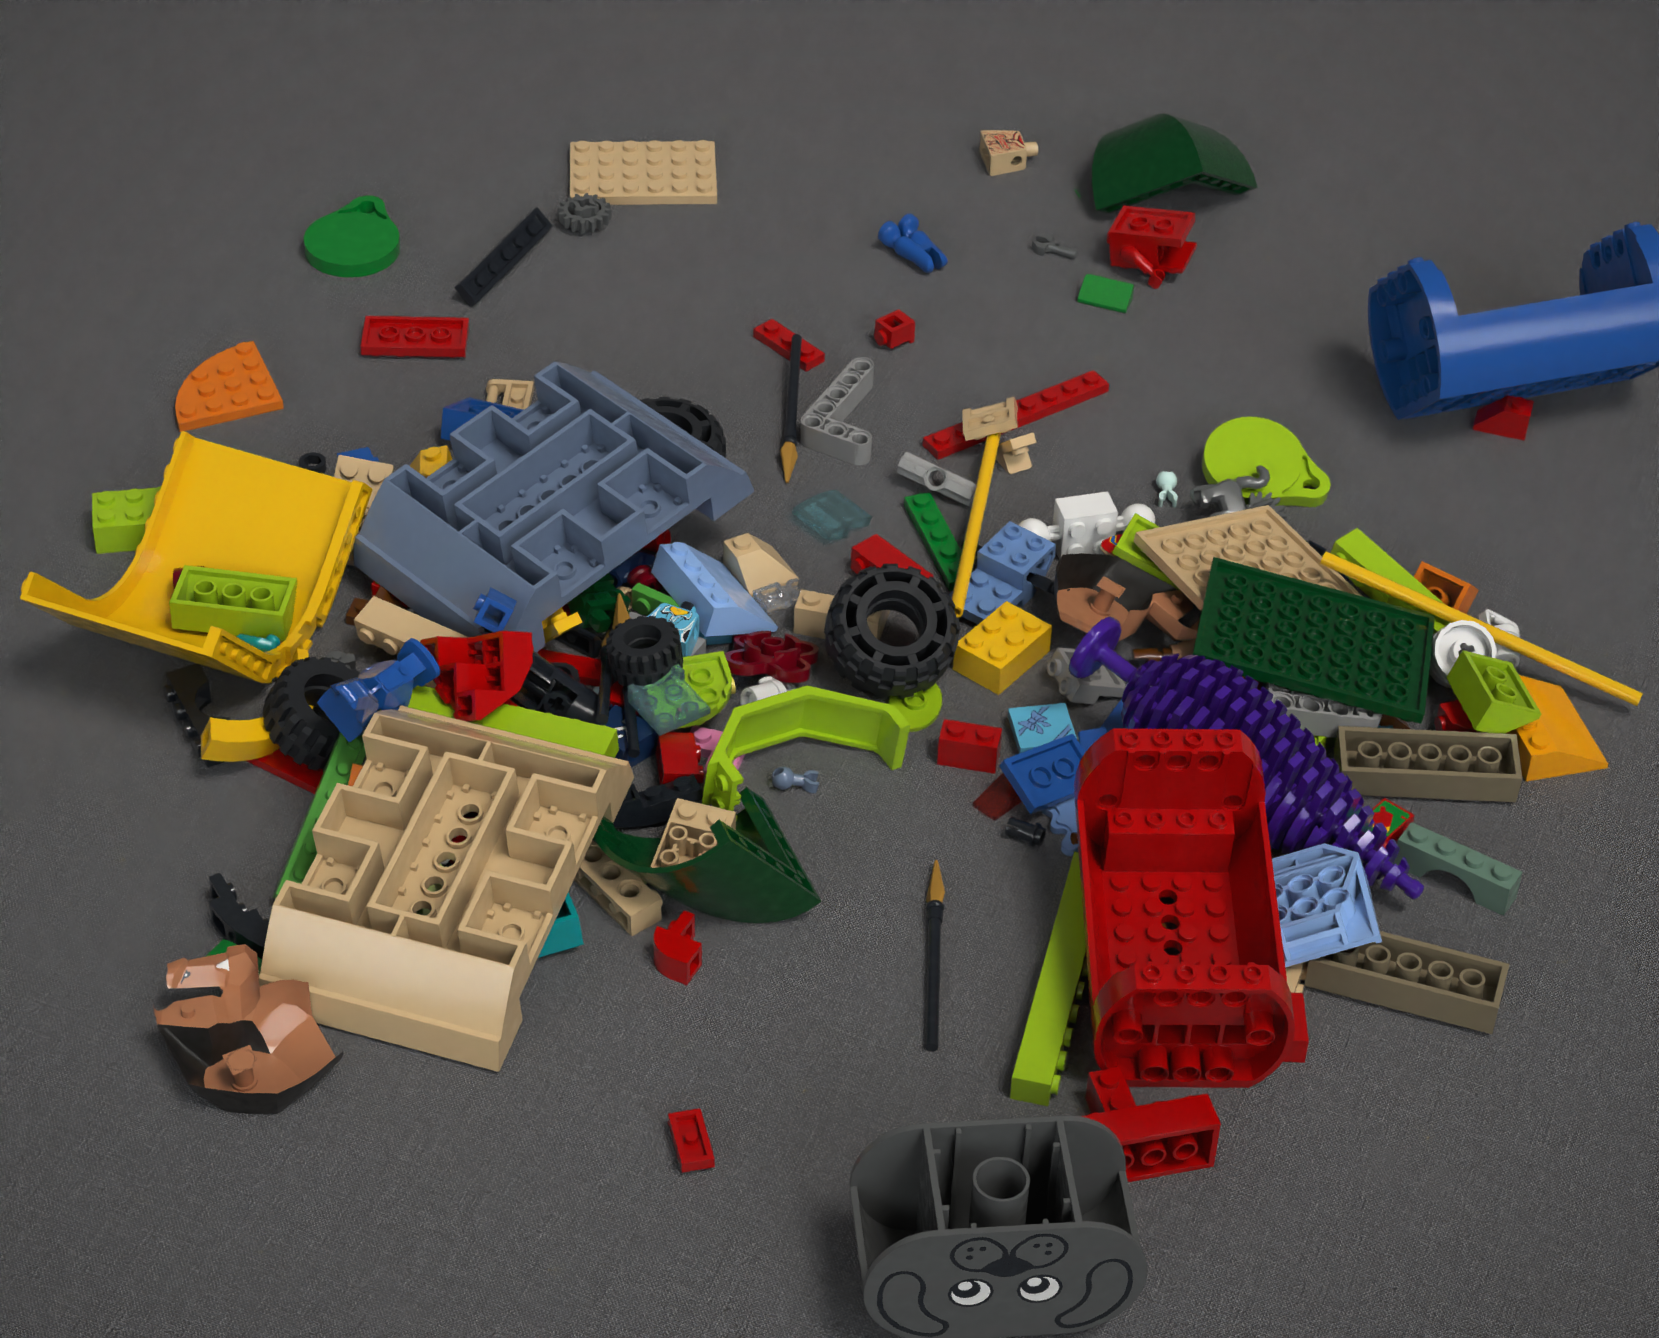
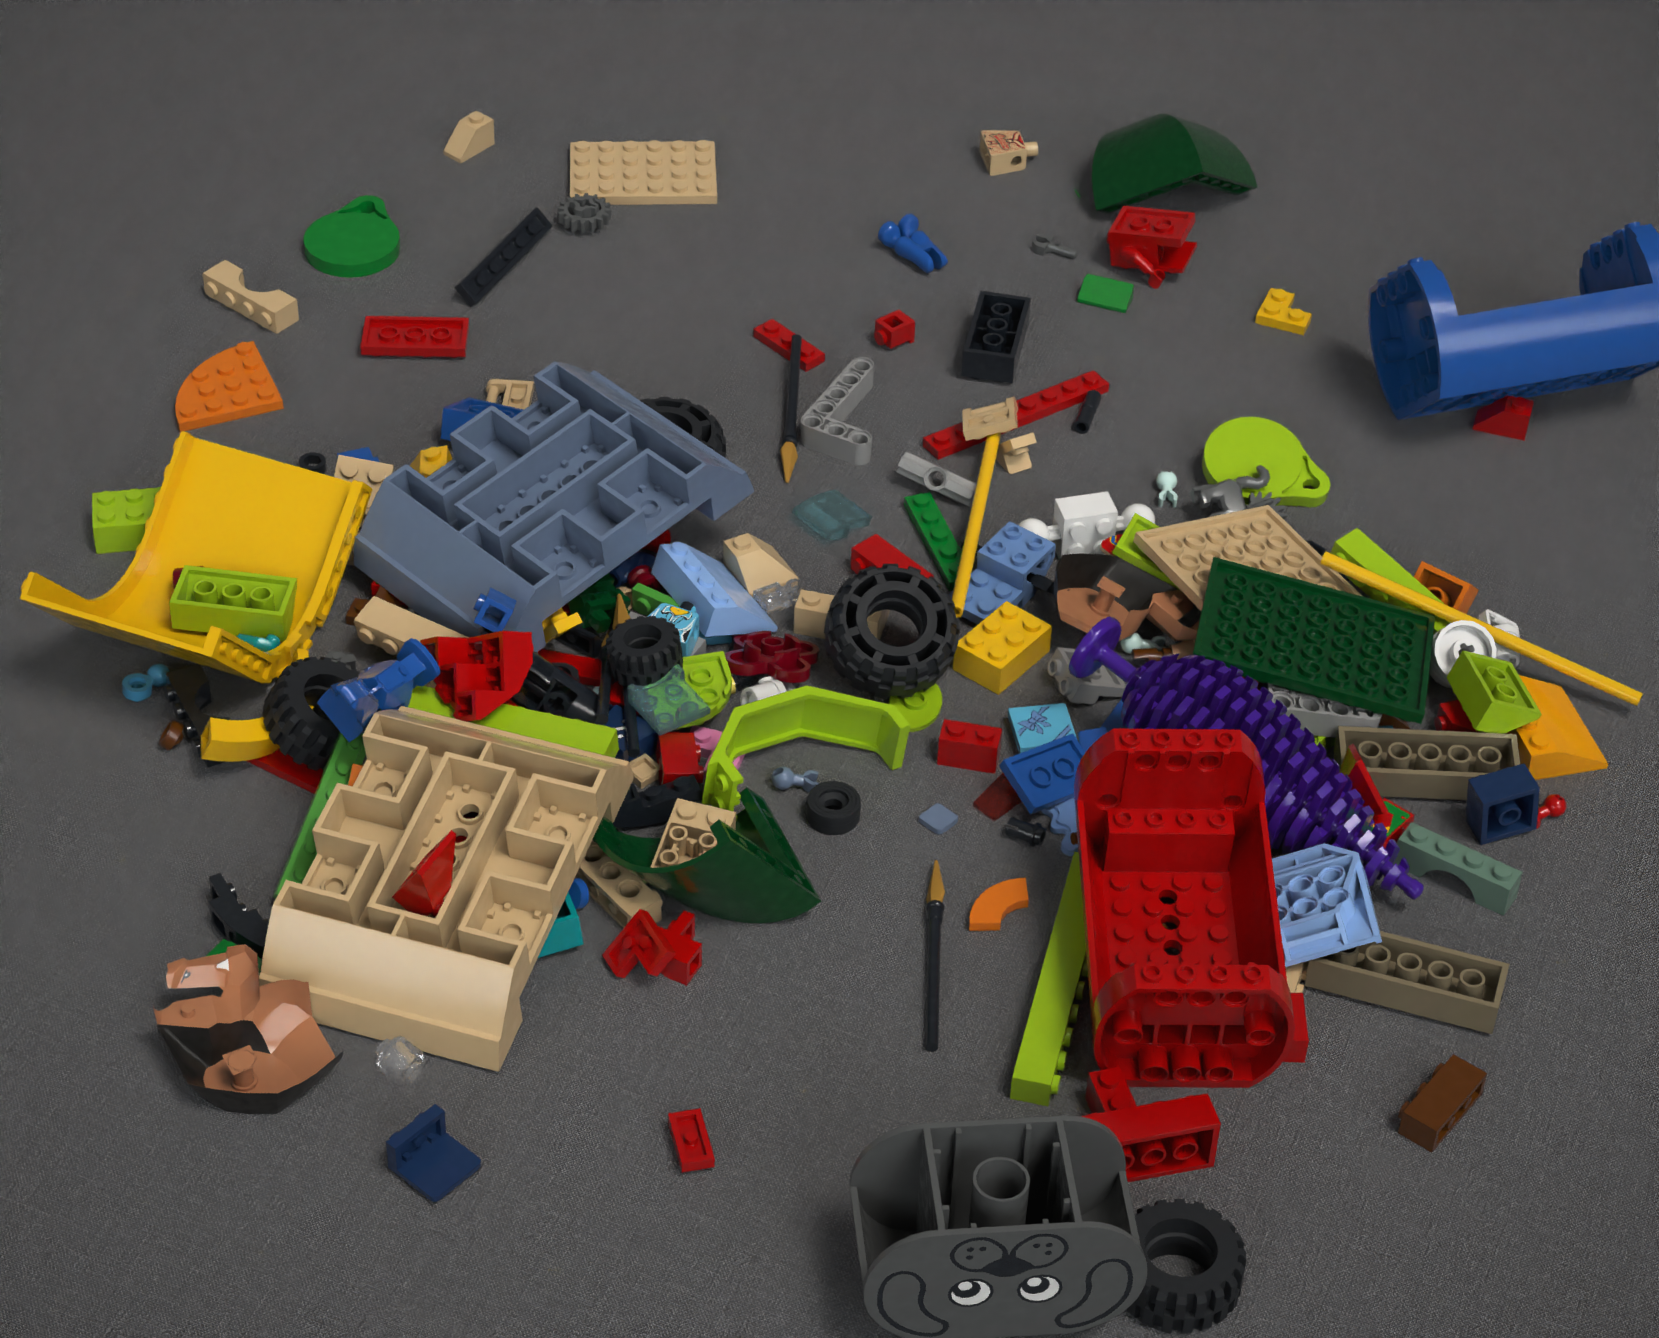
none -> dark azure plate [122,663,170,702]
none -> reddish brown tile [159,720,184,751]
none -> tan arch [203,260,299,334]
none -> clear head [375,1036,425,1085]
none -> dark blue bracket [386,1104,481,1202]
none -> red slope [392,830,456,917]
none -> tan slope [443,111,495,164]
none -> blue tile [568,878,589,909]
none -> red plate [602,909,676,978]
none -> tan tile [629,753,659,789]
none -> black tyre [806,781,861,835]
none -> sand blue piece [919,803,958,834]
none -> black brick [961,291,1031,383]
none -> orange tile [969,878,1029,931]
none -> black piece [1073,390,1101,434]
none -> light aqua arm [1121,633,1166,654]
none -> black tyre [1126,1199,1246,1334]
none -> yellow plate [1255,288,1312,336]
none -> red slope [1340,743,1388,815]
none -> reddish brown brick [1398,1054,1487,1153]
none -> dark blue brick [1466,763,1540,845]
none -> red arm [1537,794,1567,829]

